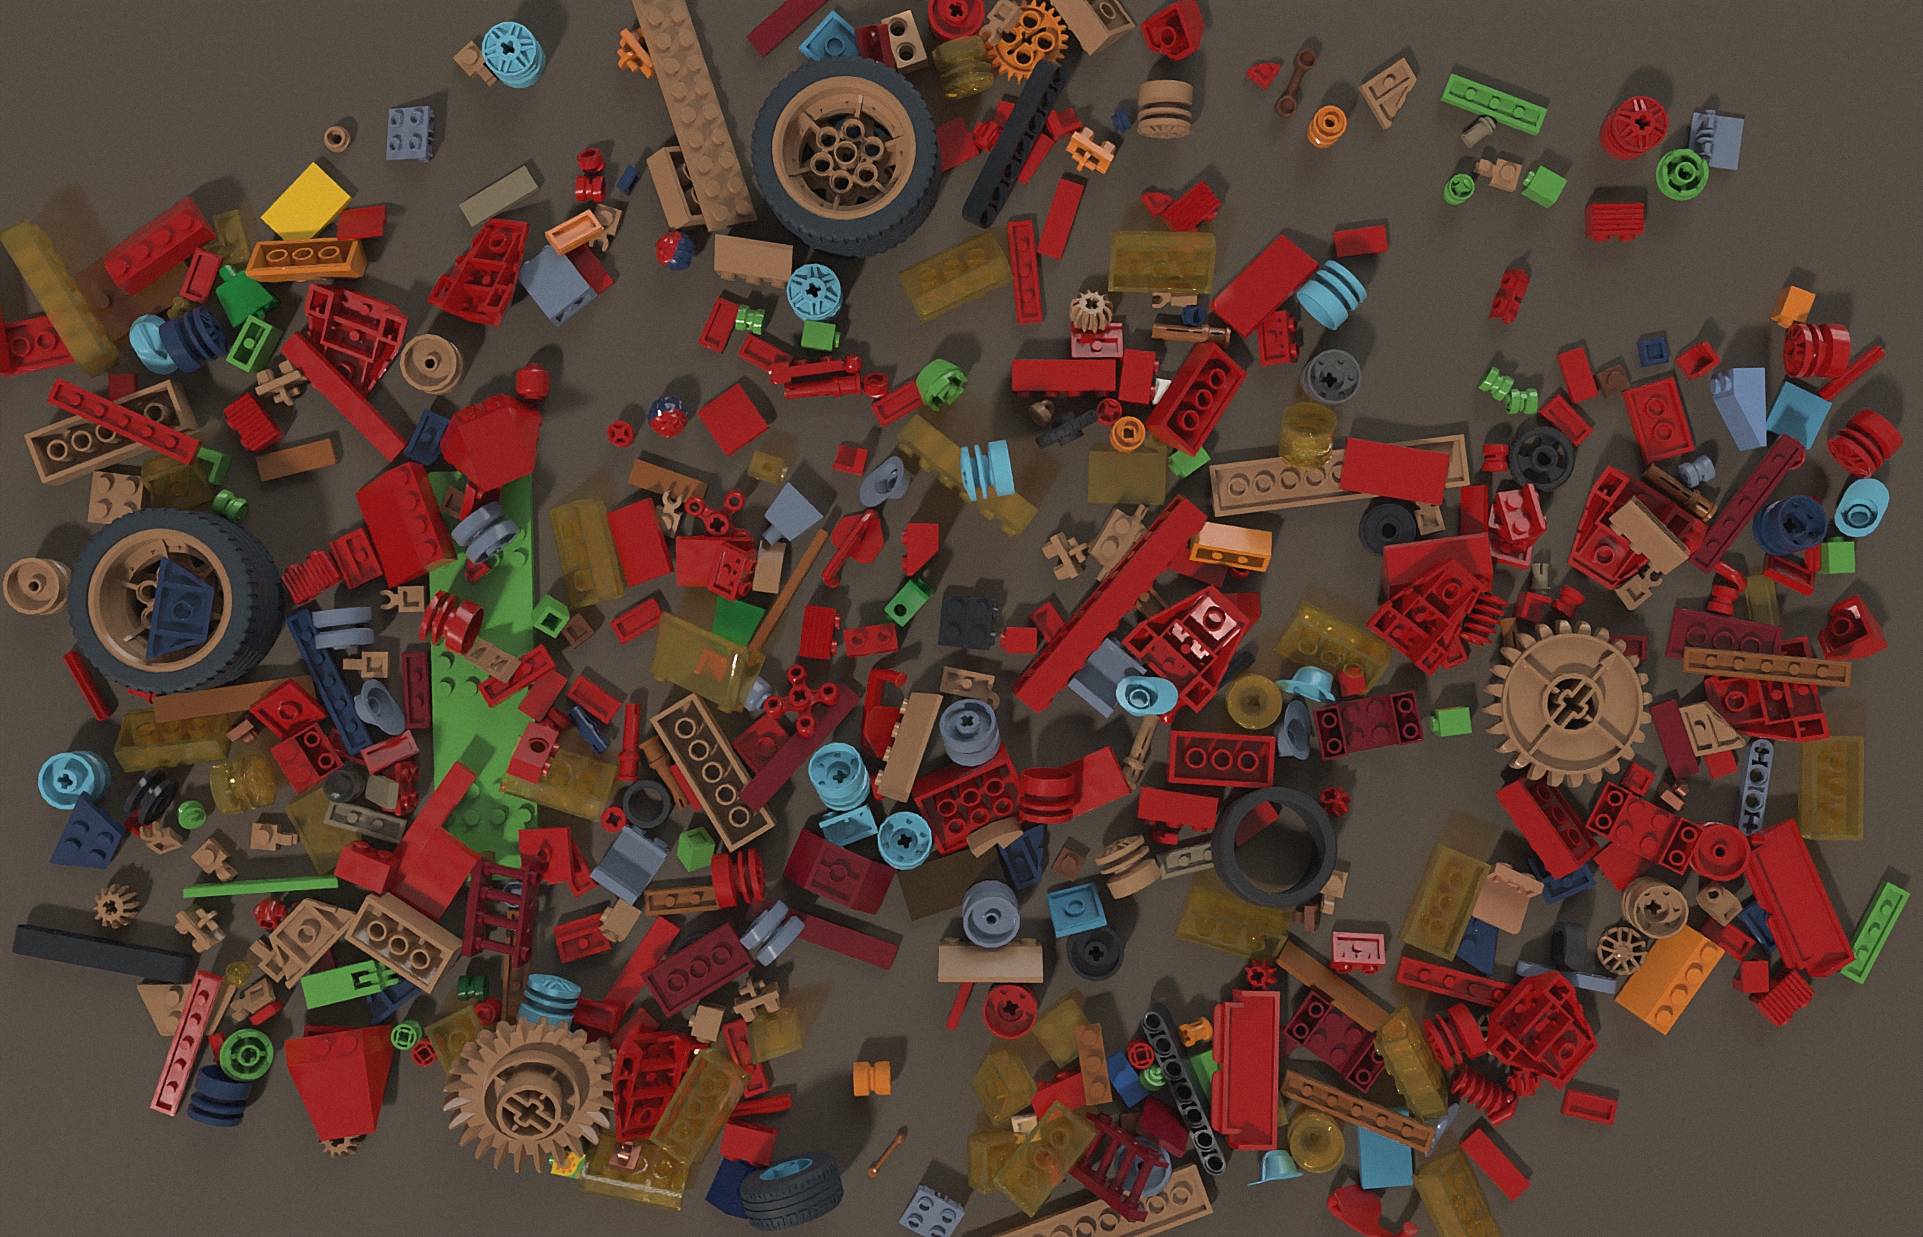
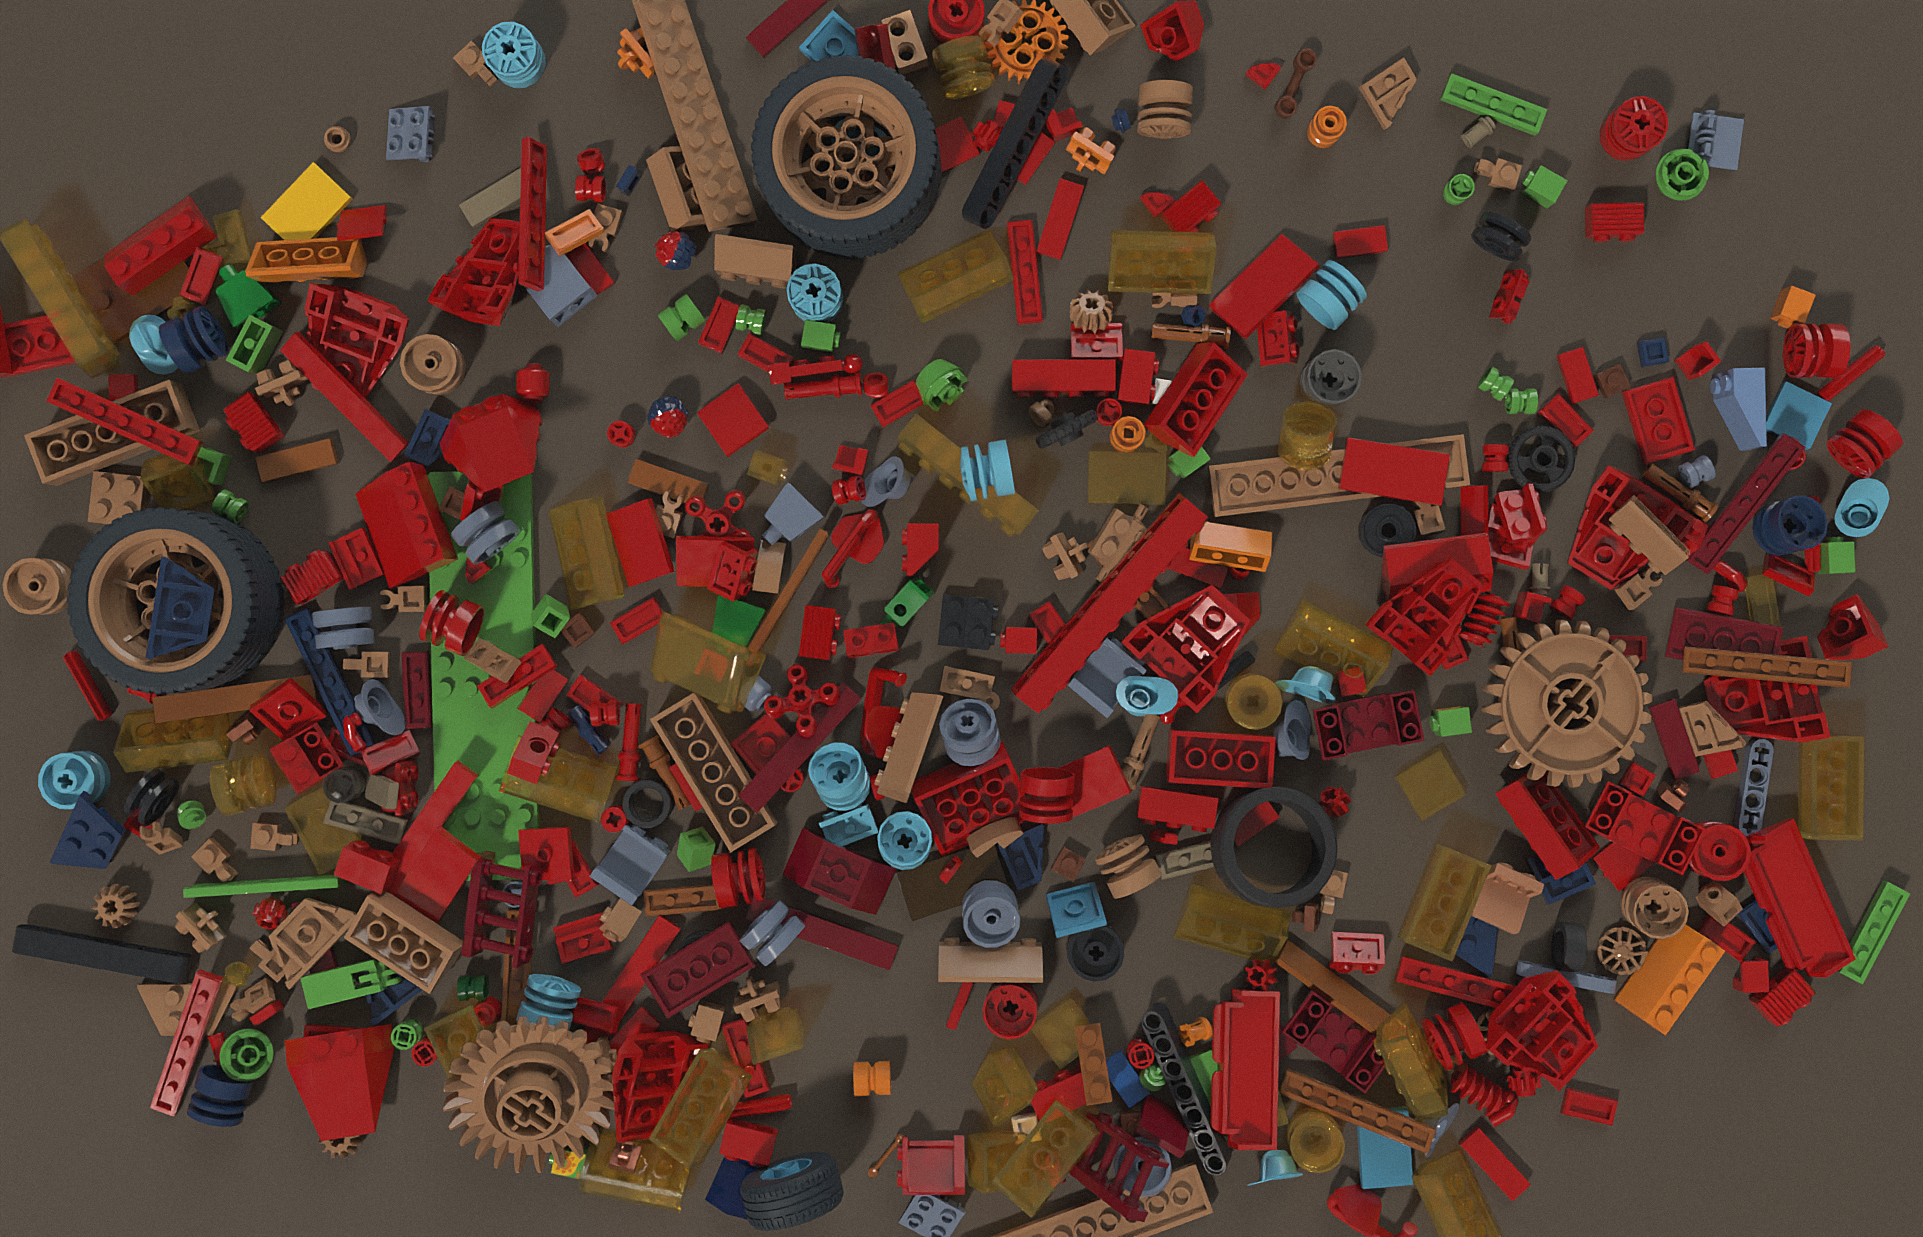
none -> red arm [343,713,367,752]
none -> red tile [518,137,547,292]
none -> red wheel [590,700,621,726]
none -> bright green wheel [657,294,706,342]
none -> red wheel [781,767,805,792]
none -> red wheel [832,475,866,505]
none -> red panel [897,1135,965,1195]
none -> red tile [939,856,963,884]
none -> clear yellow tile [1395,750,1466,821]
none -> black wheel [1471,212,1531,261]

